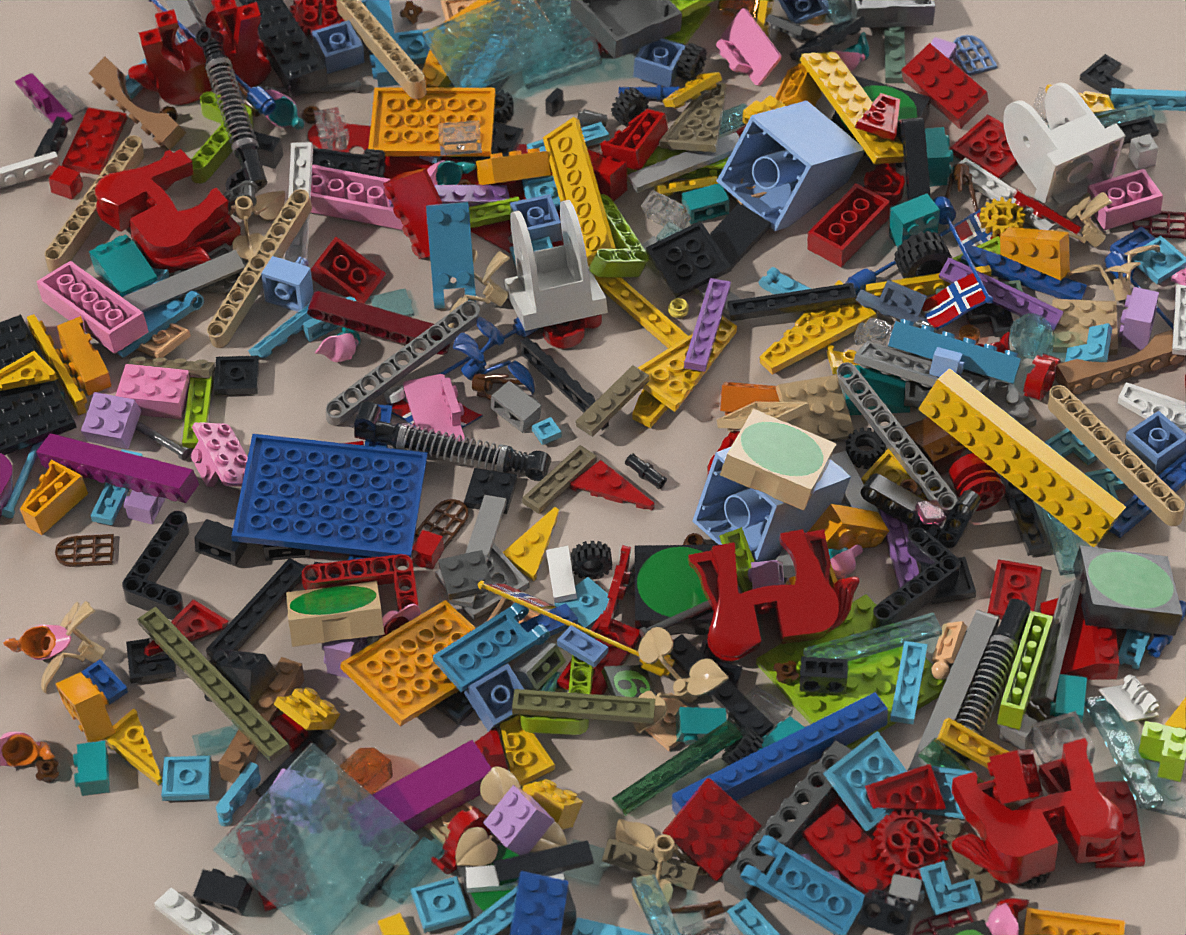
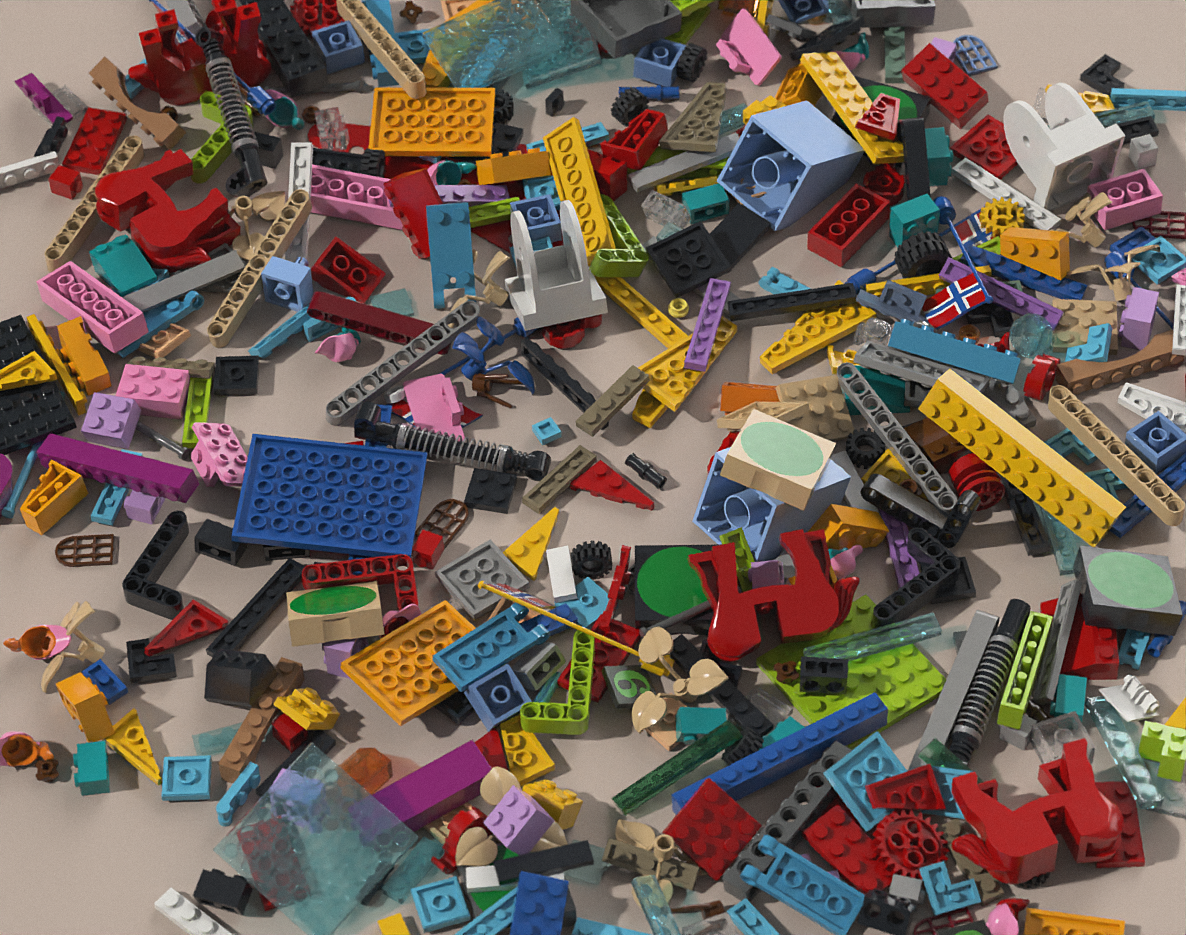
olive plate [137,607,290,762] -> none
dark grey piece [223,180,258,217] -> none
clear brick [438,120,482,156] -> none
dark grey plate [438,550,493,600] -> none
light grey tile [450,495,506,608] -> none
light grey brick [491,381,541,433] -> none
olive plate [512,689,655,723] -> none
medium blue plate [557,625,608,668] -> none
dark grey cone [577,109,607,128] -> none
yellow wing [663,72,722,109] -> none
reddish brown plate [683,533,706,545] -> none
medium azure plate [890,641,927,725] -> none
clear pink tile [915,500,946,525] -> none
light blue brick [929,347,965,377] -> none
light nougat plate [931,621,967,680] -> none
yellow plate [937,718,1009,769] -> none
reddish brown plant [945,163,978,212] -> none
red tile [987,559,1043,620] -> none
red brick [987,749,1044,804] -> none
red wing [1013,188,1081,235] -> none

